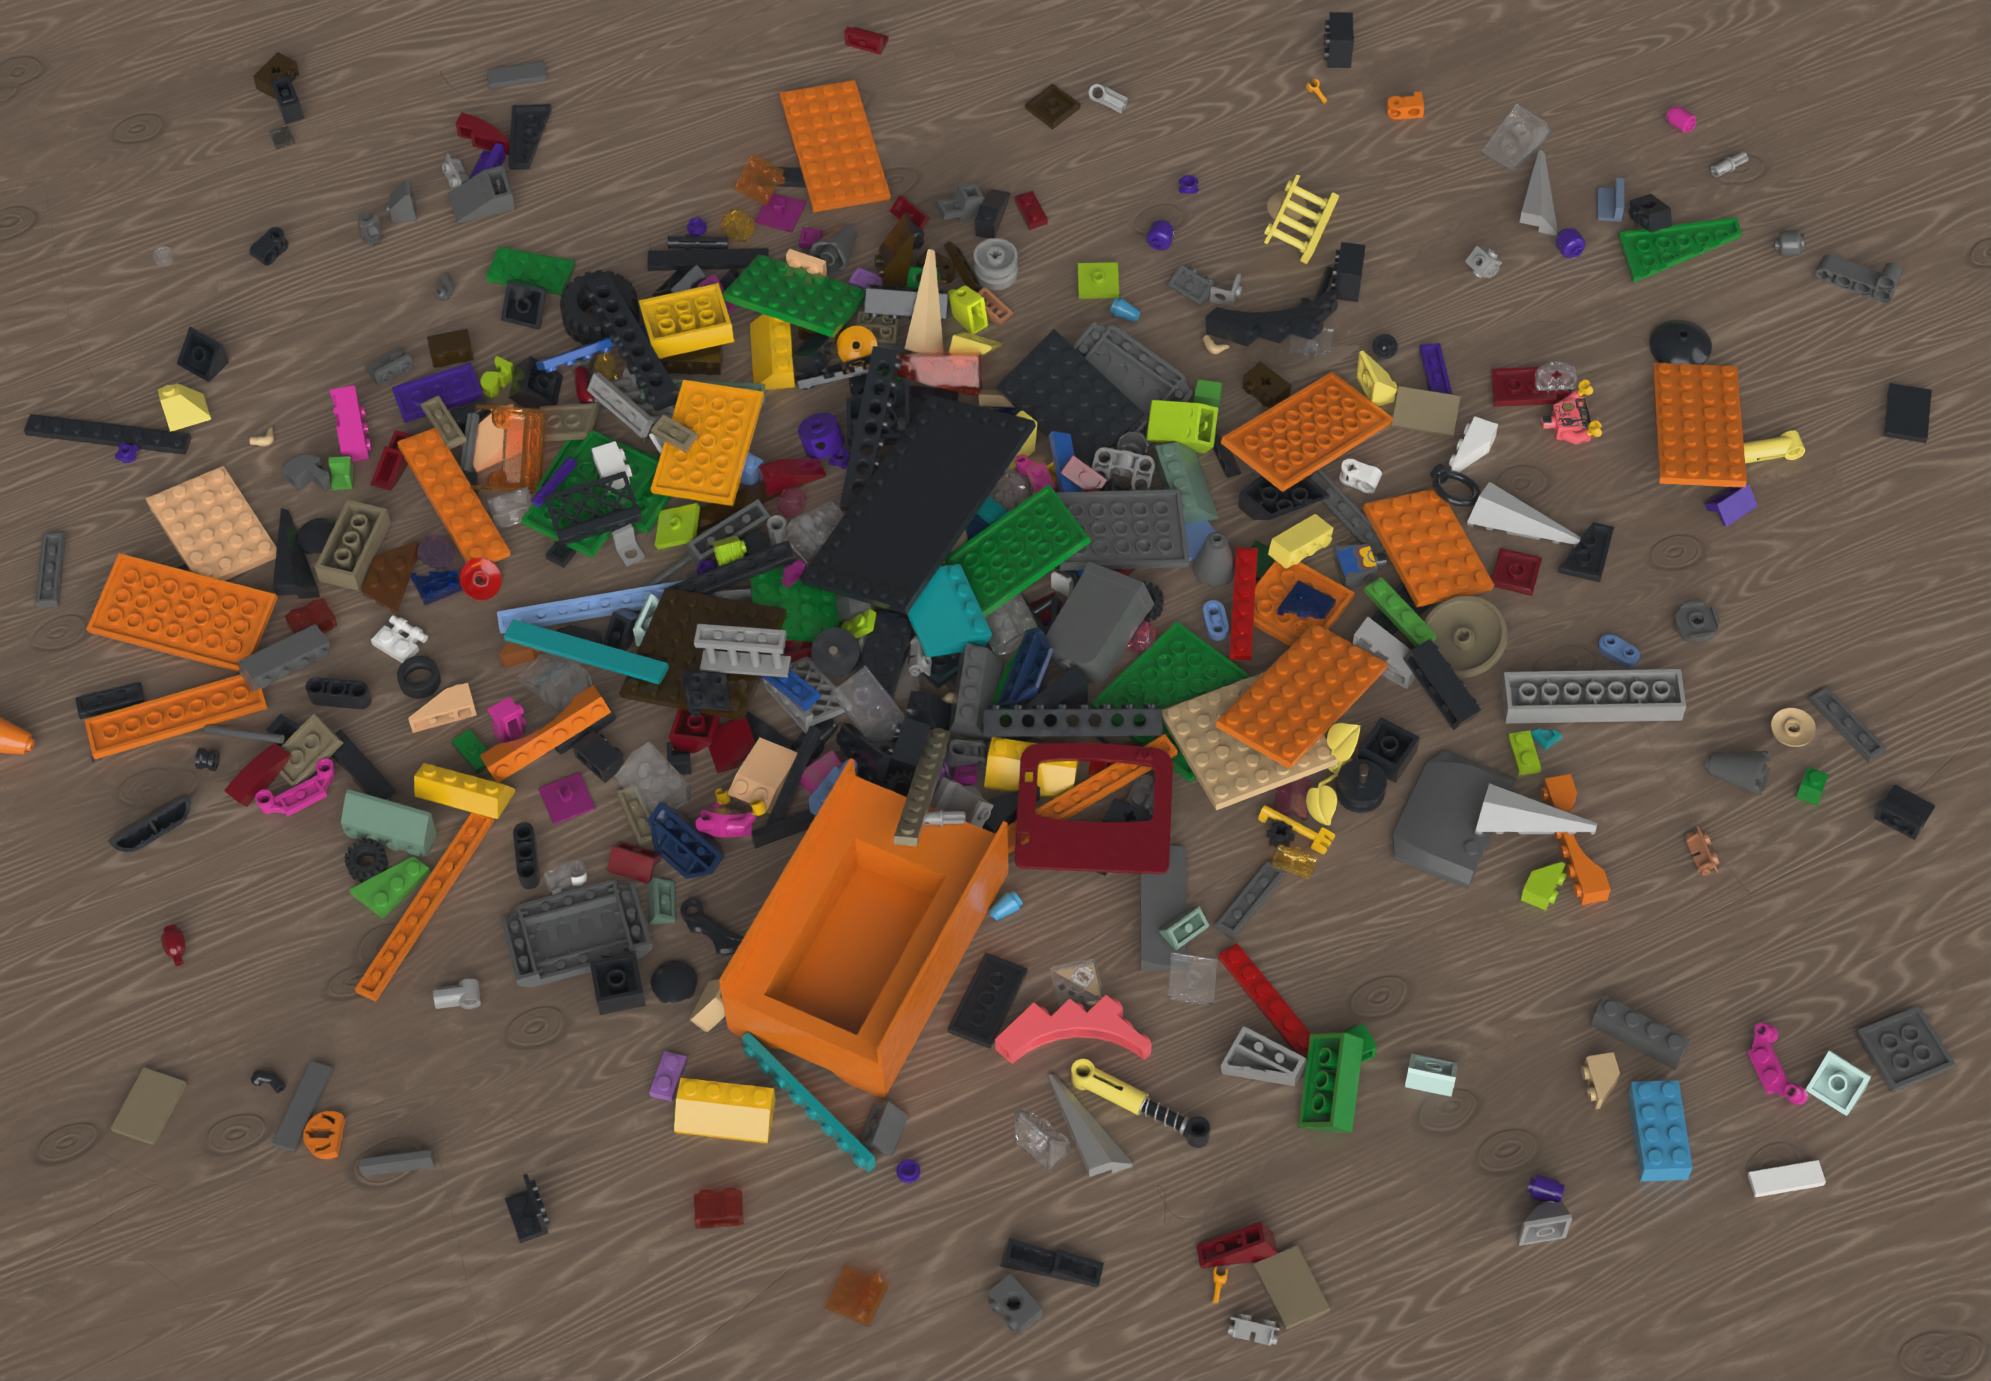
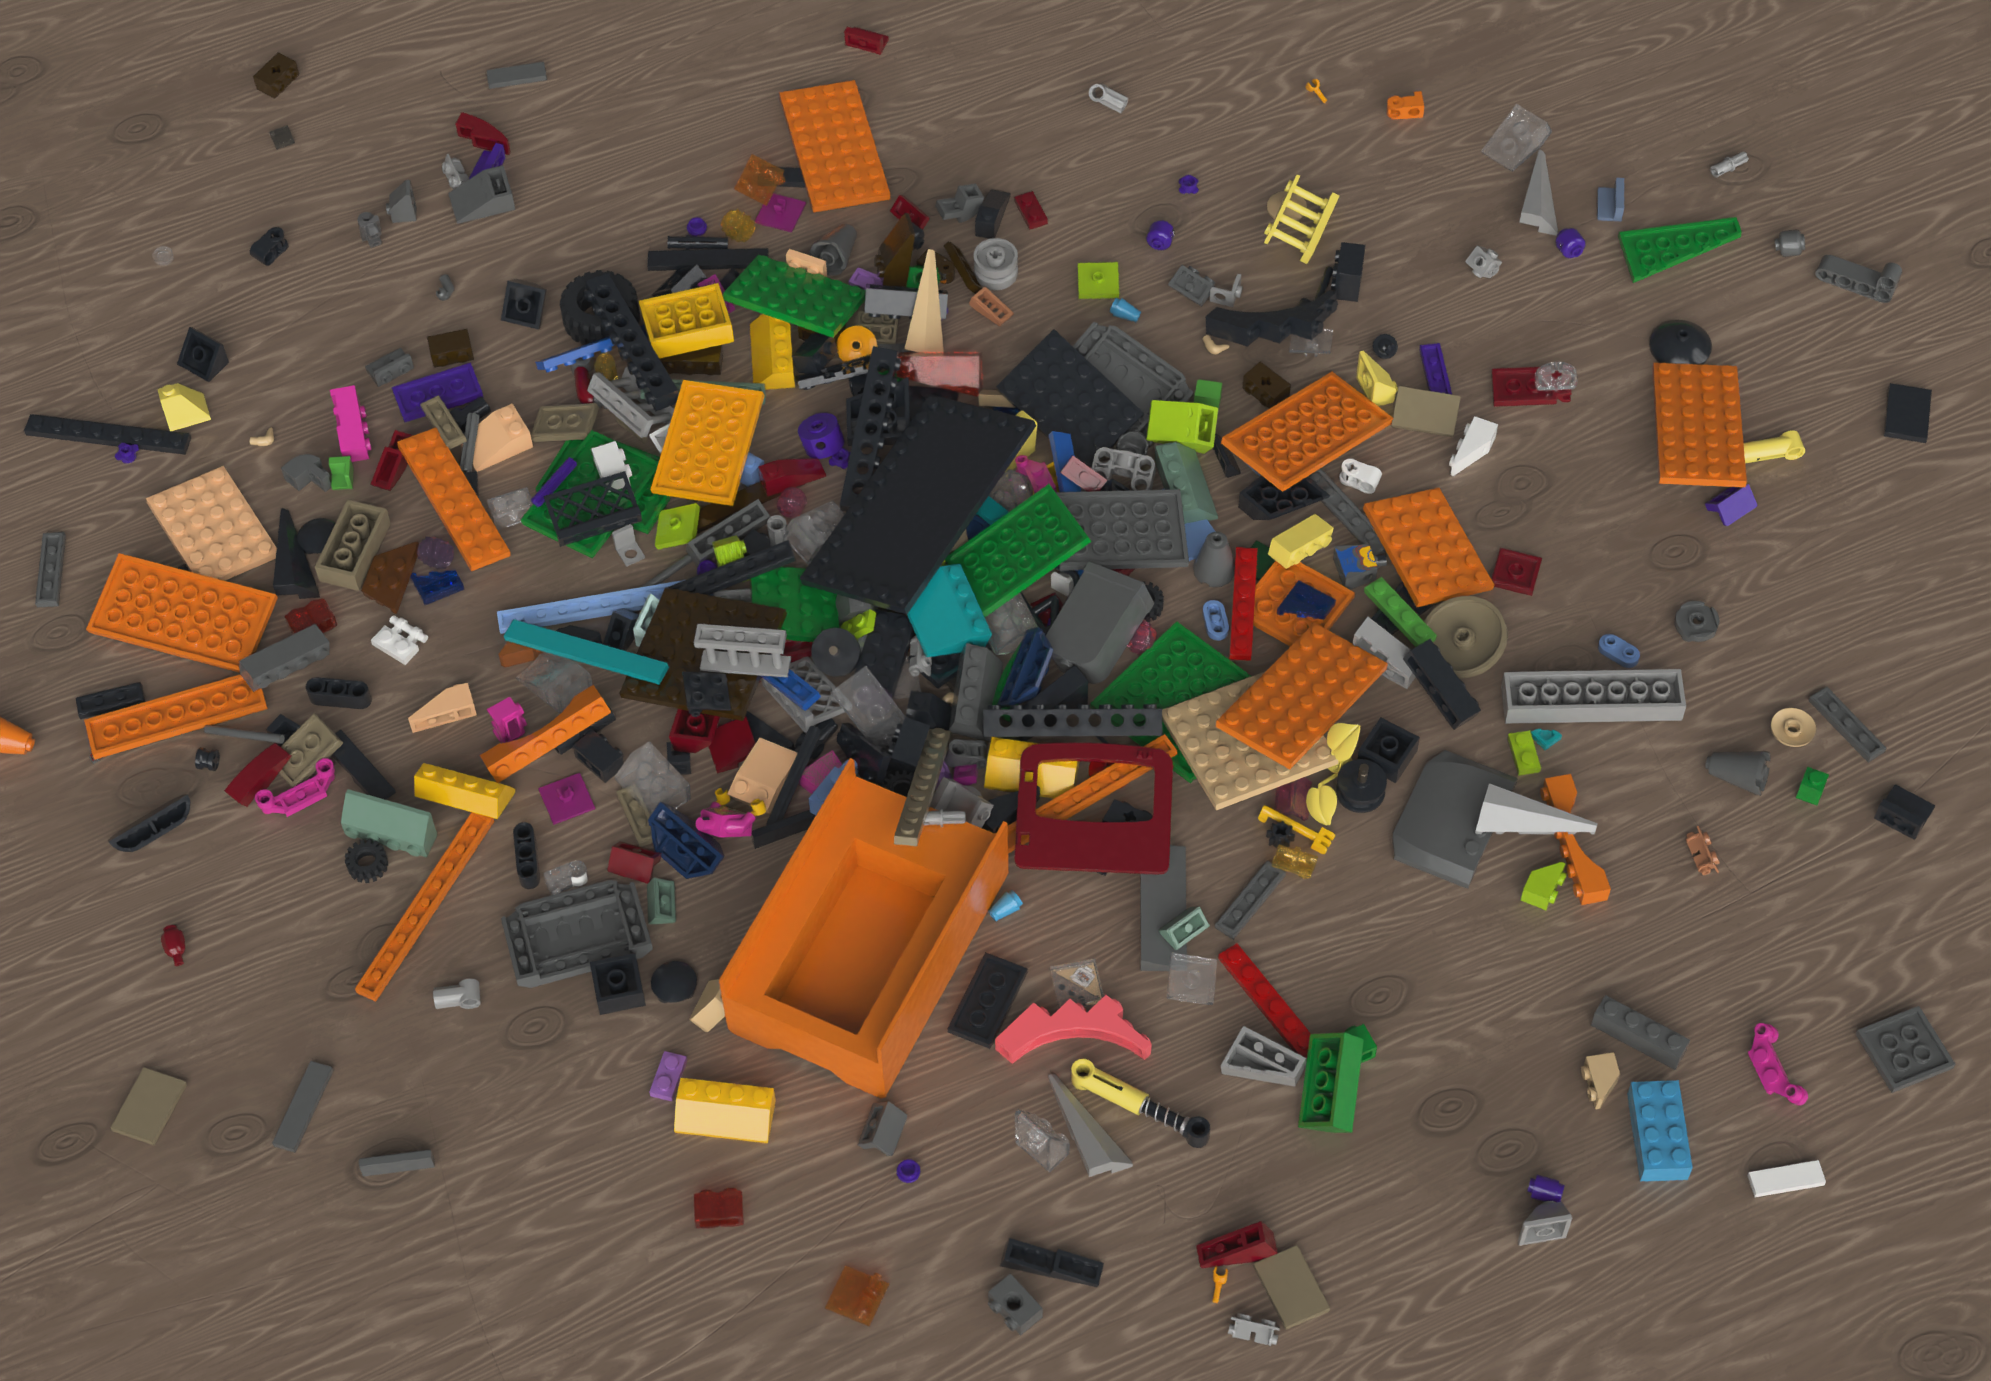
black arm [250,1069,286,1093] -> none
black brick [270,76,304,124] -> none
orange piece [303,1111,346,1159] -> none
bright green wing [349,856,431,919] -> none
black tyre [397,656,441,699] -> none
green plate [451,729,488,774] -> none
red dish [459,558,501,601] -> none
clear orange windscreen [470,405,546,494] -> none
lime leg [480,356,515,398] -> none
green plate [486,246,576,296] -> none
black bracket [505,1174,550,1244] -> none
black wing [508,104,552,170] -> none
black slope [509,356,563,409] -> none
black plate [546,541,576,568] -> none
dark tan plate [651,414,698,453] -> none
black piece [680,899,744,955] -> none
teal plate [742,1032,875,1173] -> none
magenta plate [781,559,806,588] -> none
magenta plate [799,227,823,249] -> none
light yellow slope [947,332,1002,366] -> none
neon yellow torso [948,286,988,334] -> none
dark brown tile [1025,84,1080,129] -> none
dark grey bracket [1126,772,1155,813] -> none
black brick [1323,12,1354,68] -> none
light aqua slope [1405,1053,1458,1097] -> none
black piece [1430,464,1481,507] -> none
wedge [1467,482,1581,547] -> none
torso [1541,379,1602,445] -> none
black wing [1558,522,1614,582] -> none
black brick [1629,194,1672,233] -> none
dark pink brick [1666,106,1696,133] -> none
light aqua slope [1806,1050,1871,1116] -> none

